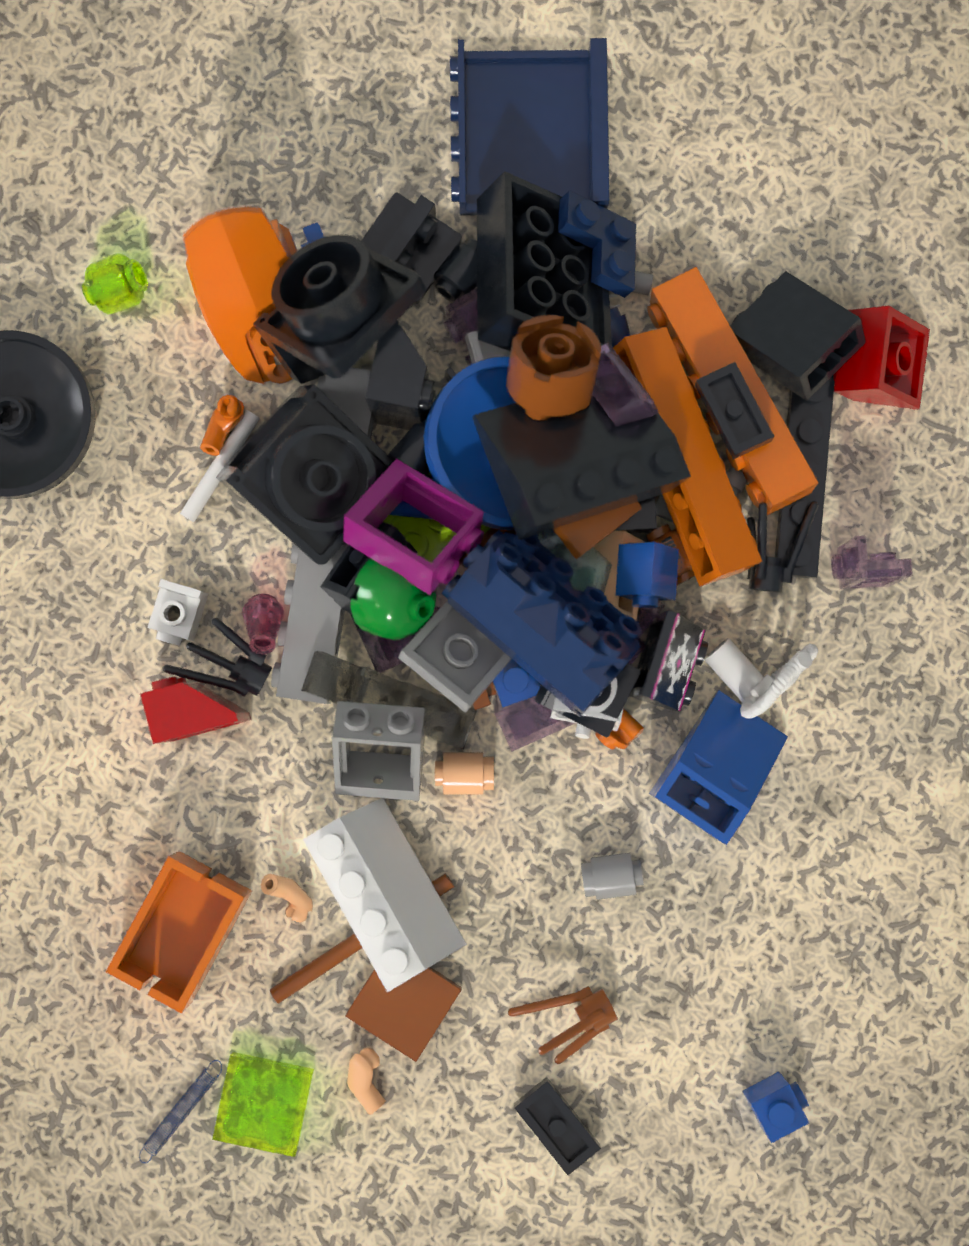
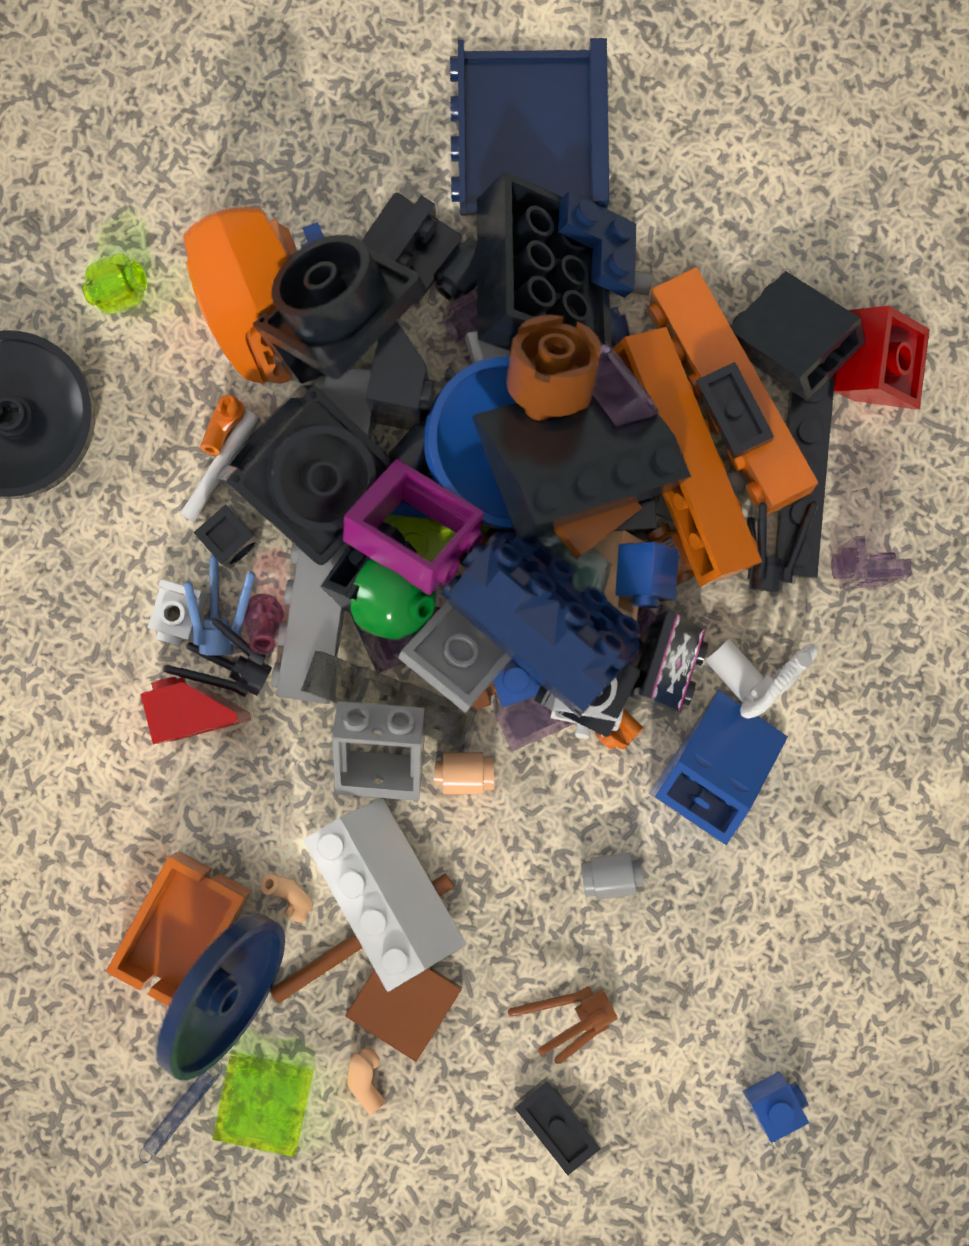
none -> dark blue dish [156,913,285,1081]
none -> medium blue plant [184,555,255,655]
none -> black brick [193,504,261,569]

